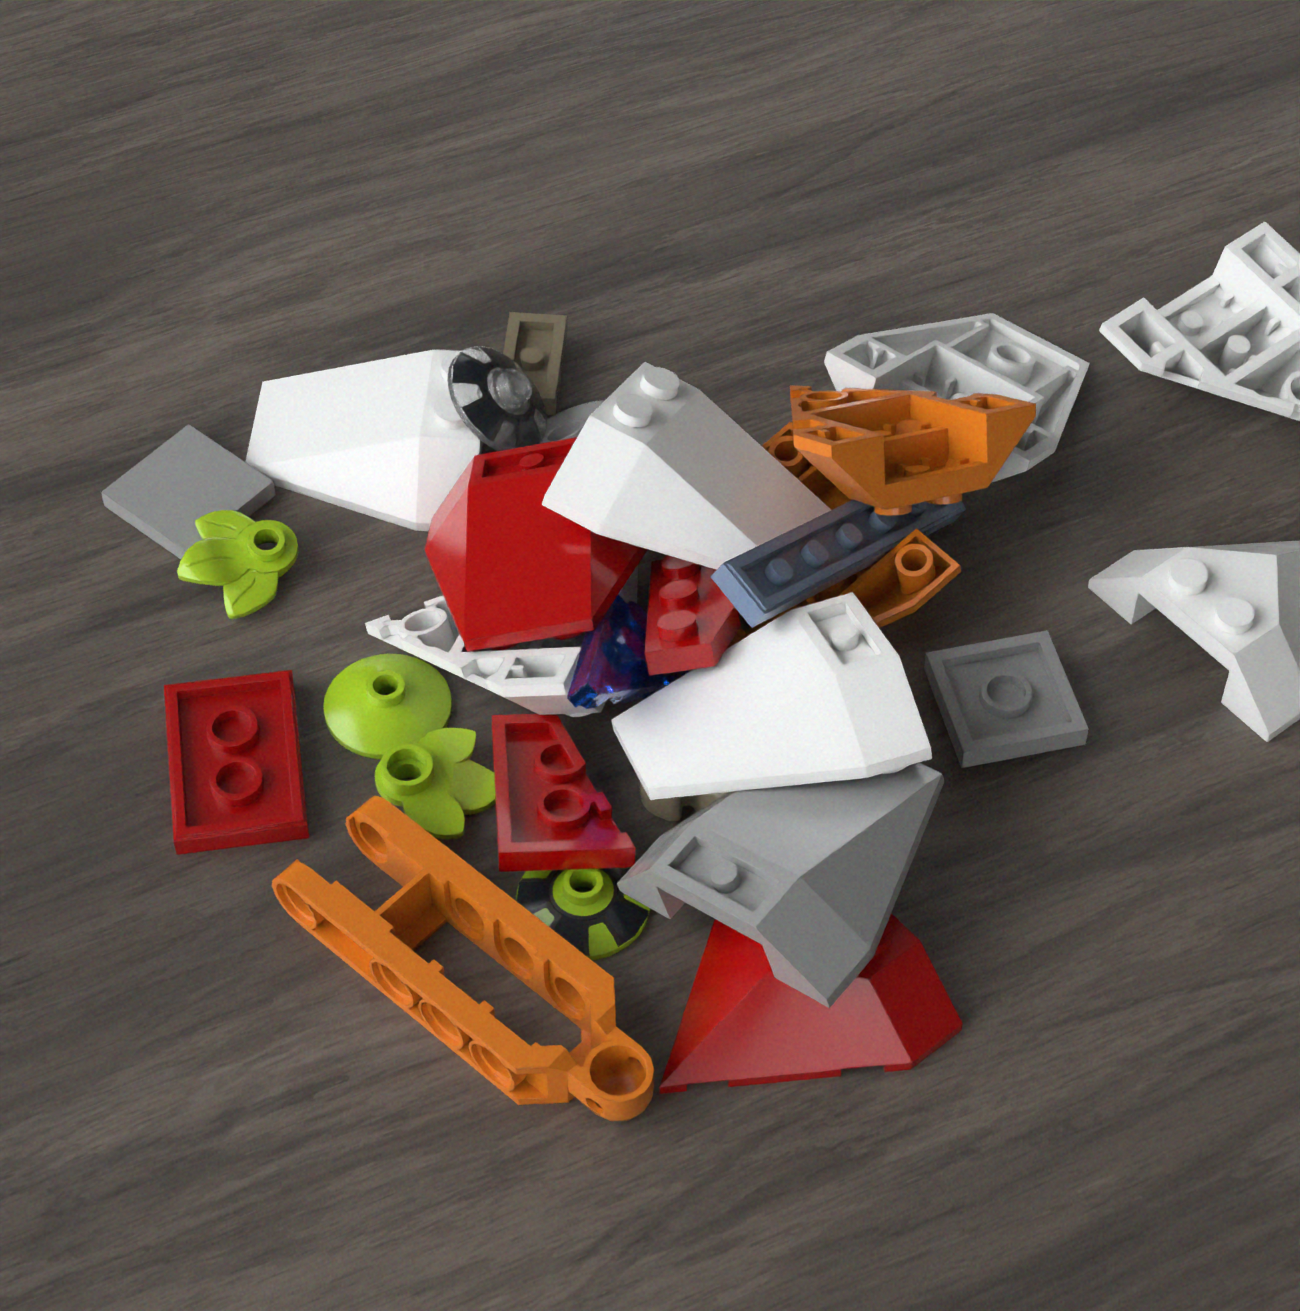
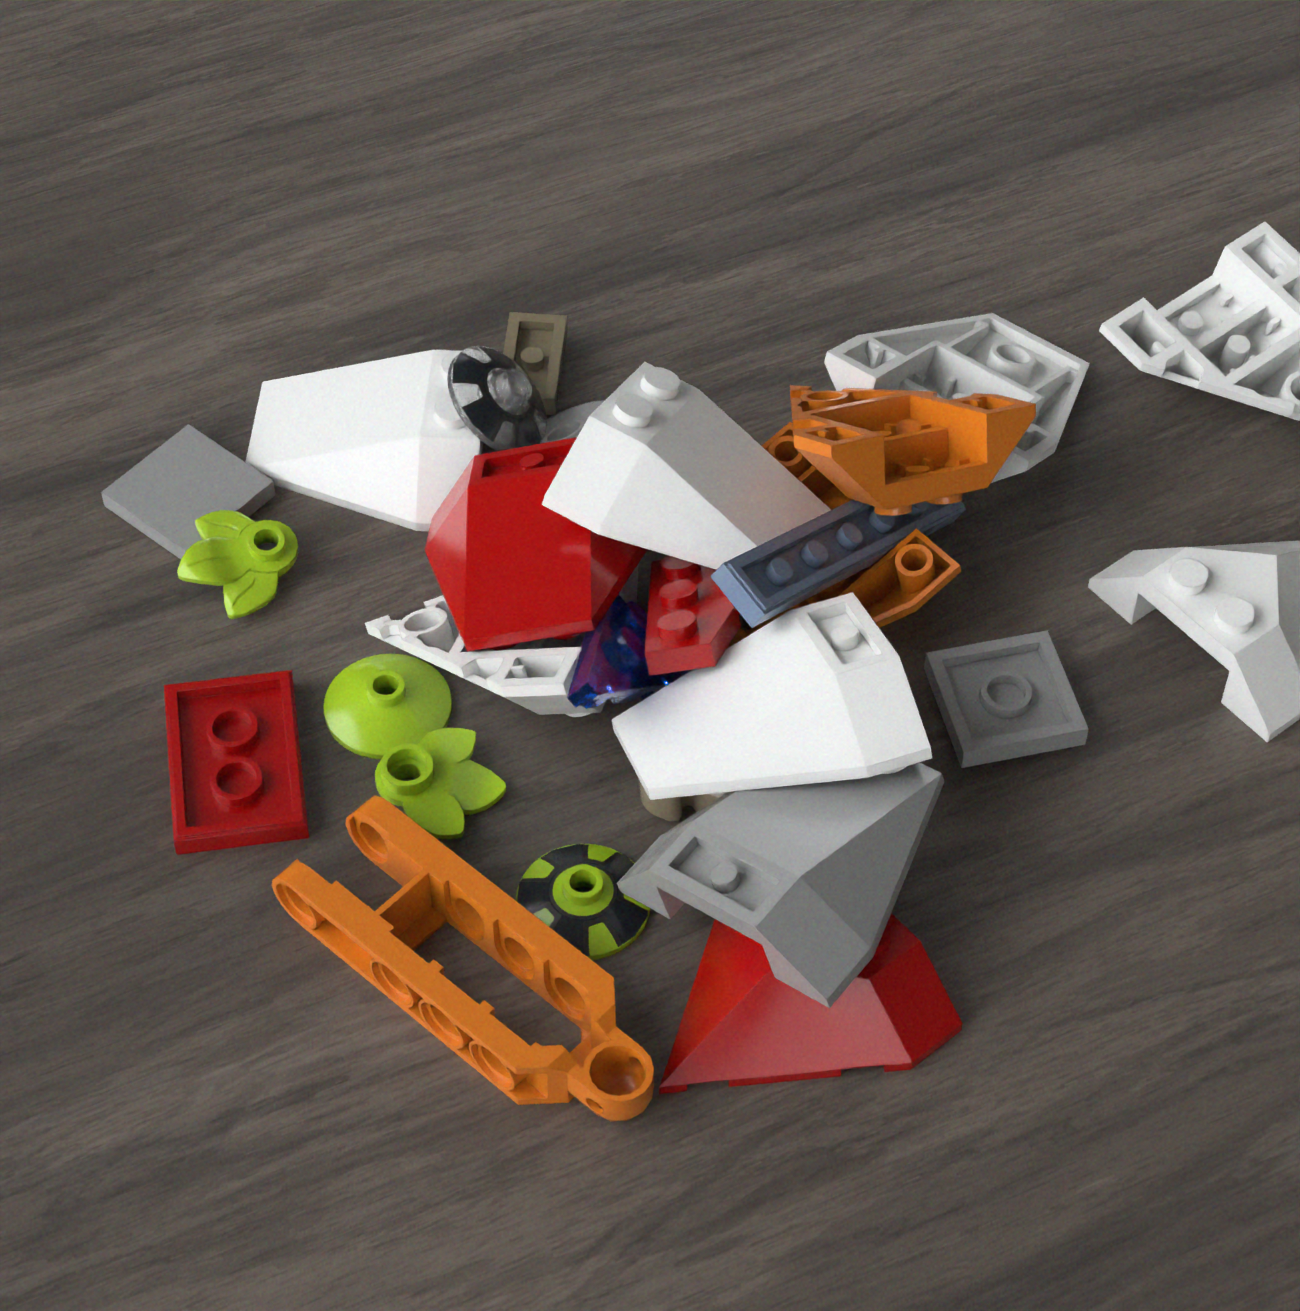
red wing [492,714,636,872] -> none

